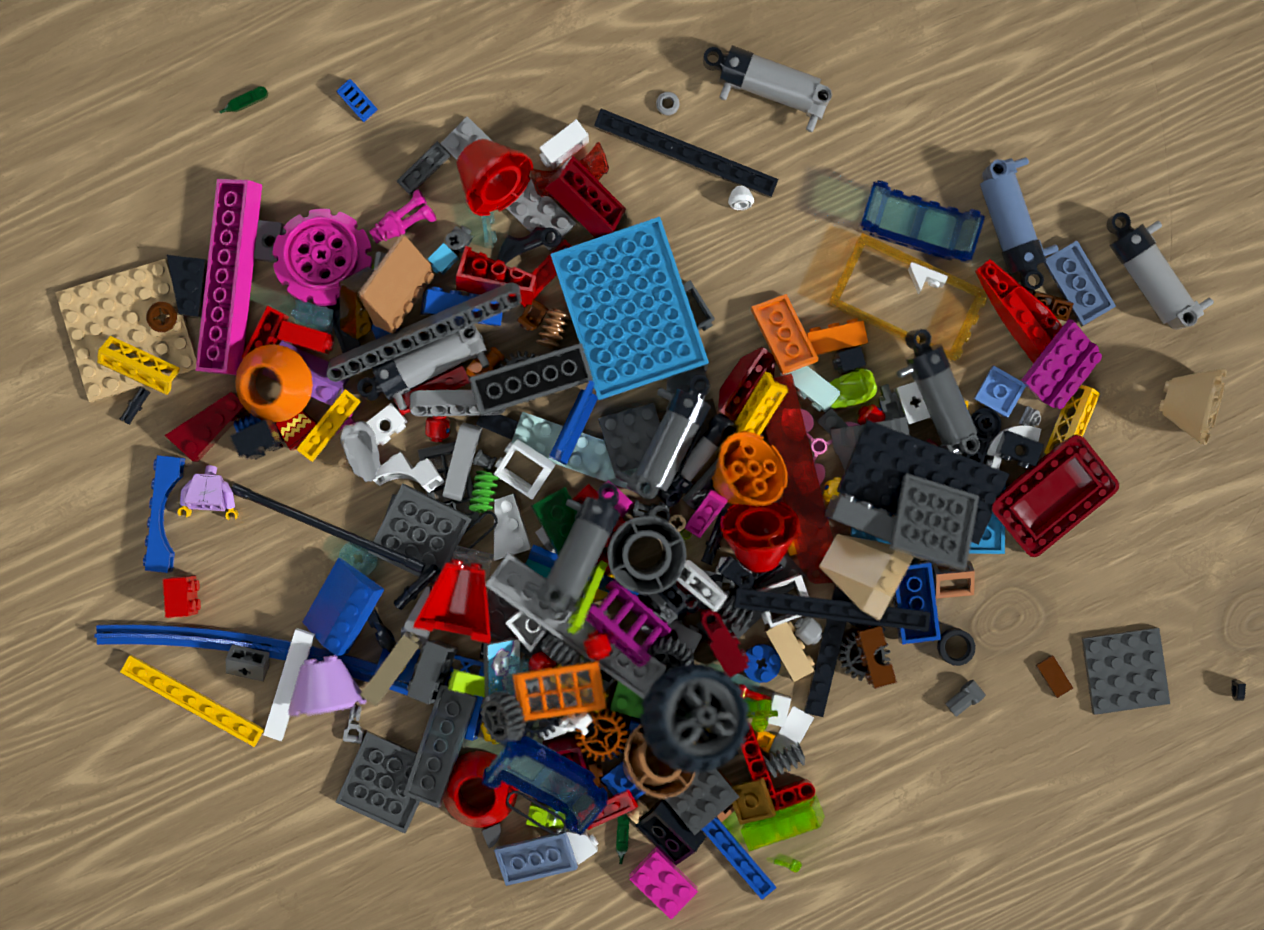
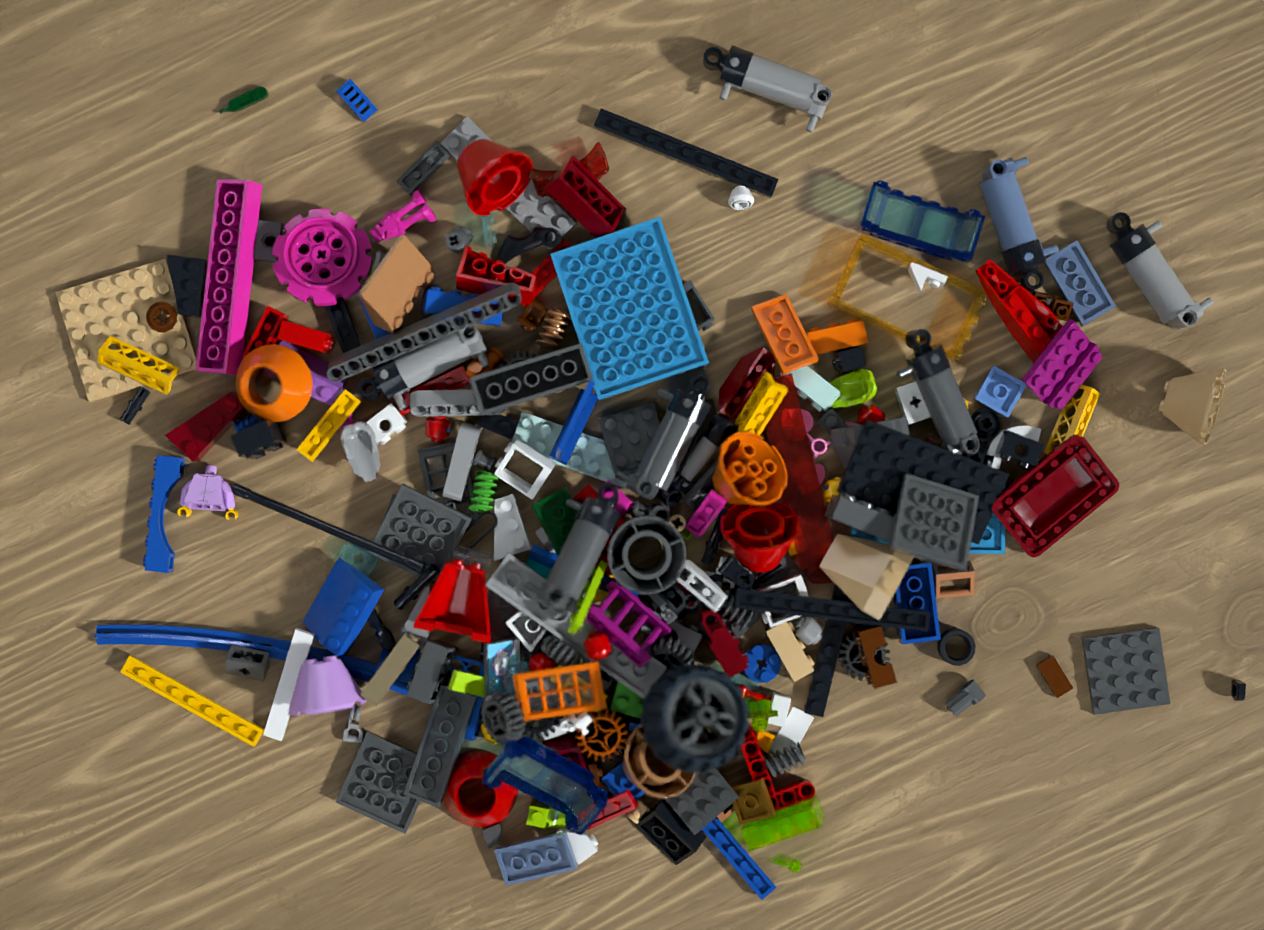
red brick [163,575,201,618] -> none
red torso [276,410,317,451] -> none
clear light blue hinge [291,299,333,335] -> none
dark brown wedge [339,267,375,339] -> none
white arch [373,452,445,493] -> none
medium azure brick [428,243,459,275] -> none
black piece [506,790,567,836] -> none
white window [539,119,589,170] -> none
dark green piece [616,813,630,864] -> none
dark pink brick [629,847,698,920] -> none
light grey piece [656,92,680,115] -> none
dark grey hinge [878,384,910,433] -> none
light grey plate [1019,406,1041,427] -> none

